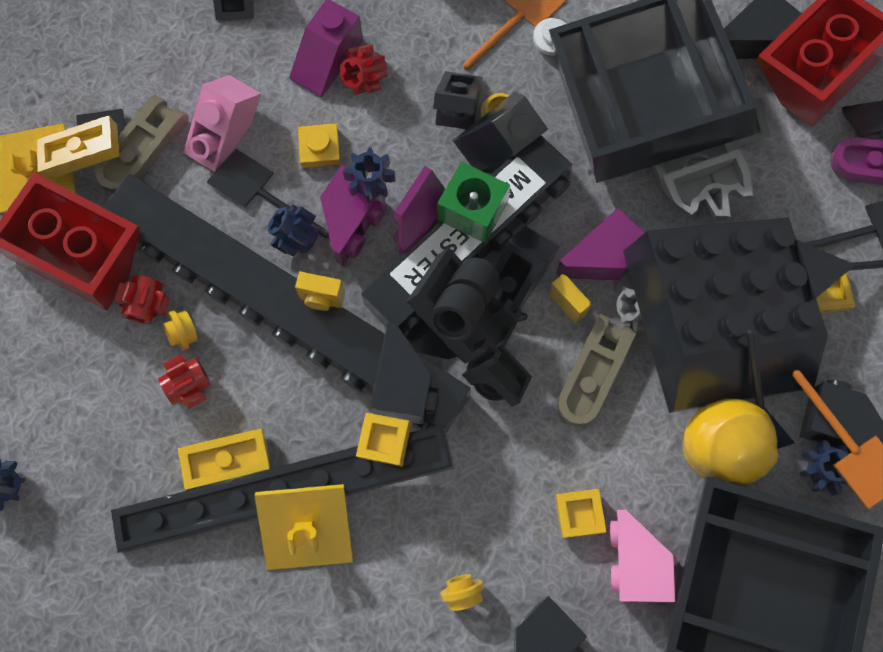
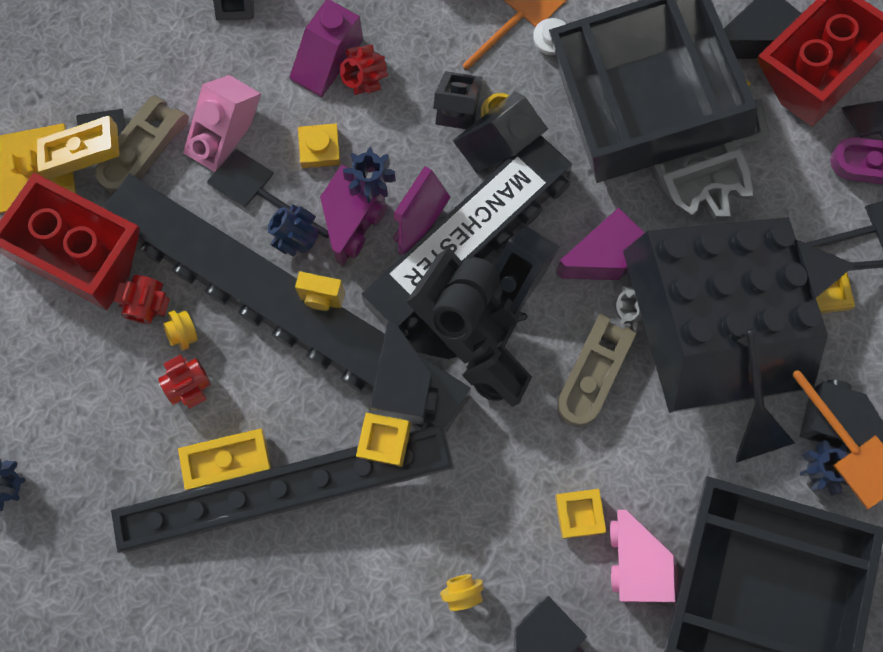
yellow piece [255,484,353,570] -> none
green piece [437,161,510,244] -> none
yellow tile [549,274,591,324] -> none
yellow piece [683,399,779,487] -> none

